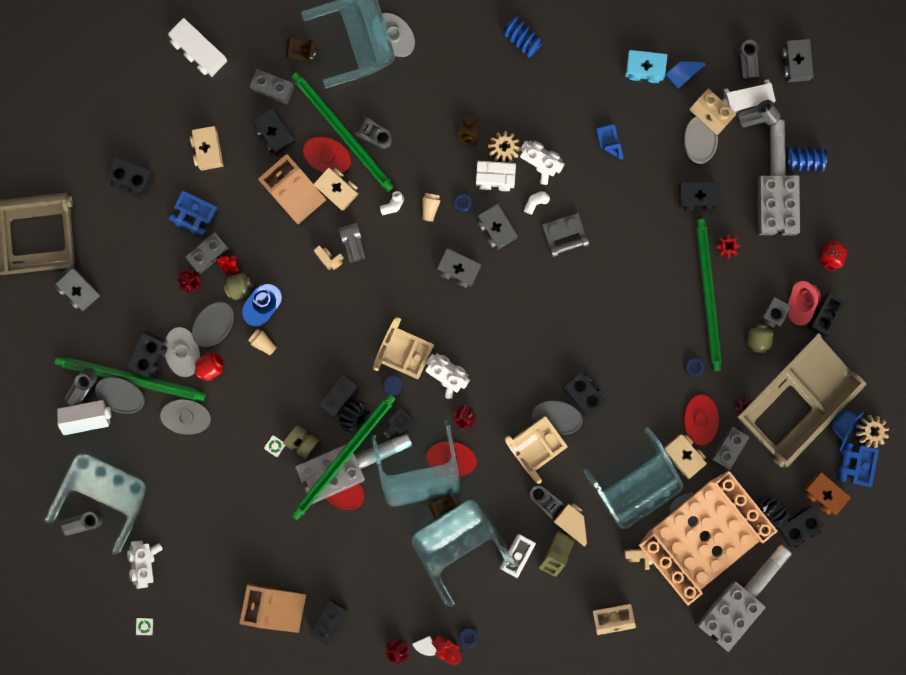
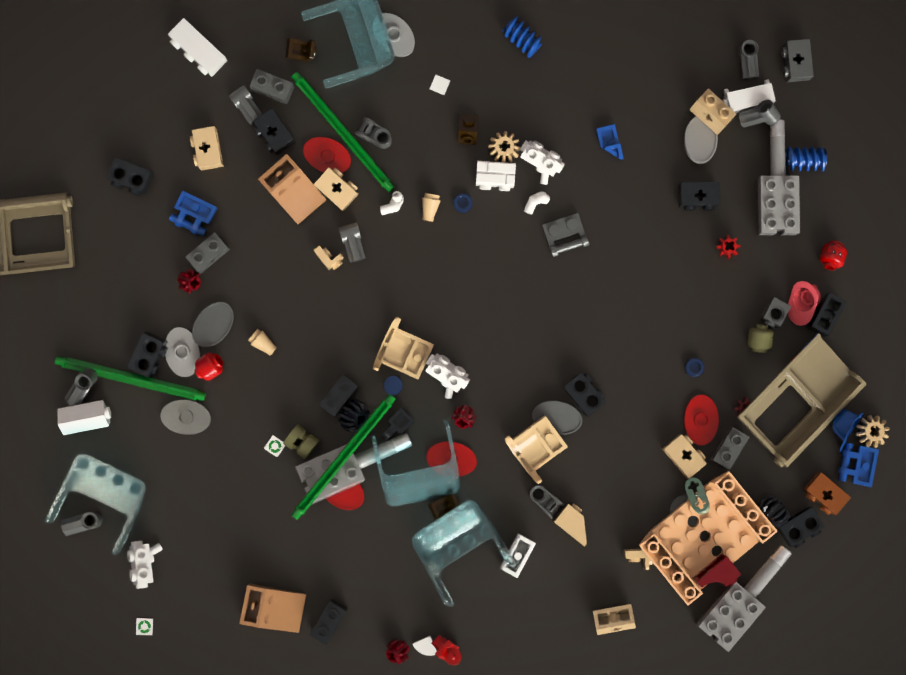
dark grey brick [55,265,100,311] -> none
dark grey piece [95,377,145,414] -> none
red plant [217,255,239,275] -> none
olive head [224,273,254,300] -> none
blue piece [242,284,282,326] -> none
dark grey brick [437,248,481,288] -> none
dark blue tile [459,627,479,647] -> none
dark grey brick [477,204,518,250] -> none
olive tile [539,530,575,577] -> none
clear light blue windscreen [584,428,683,529] -> none
medium azure brick [625,50,667,83] -> none
blue slope [666,61,706,89] -> none
green piece [696,219,722,372] -> none
none -> dark grey piece [228,85,263,125]
none -> white sticker [430,75,450,95]
none -> sand green beam [685,477,710,514]
none -> dark red arch [693,554,742,587]

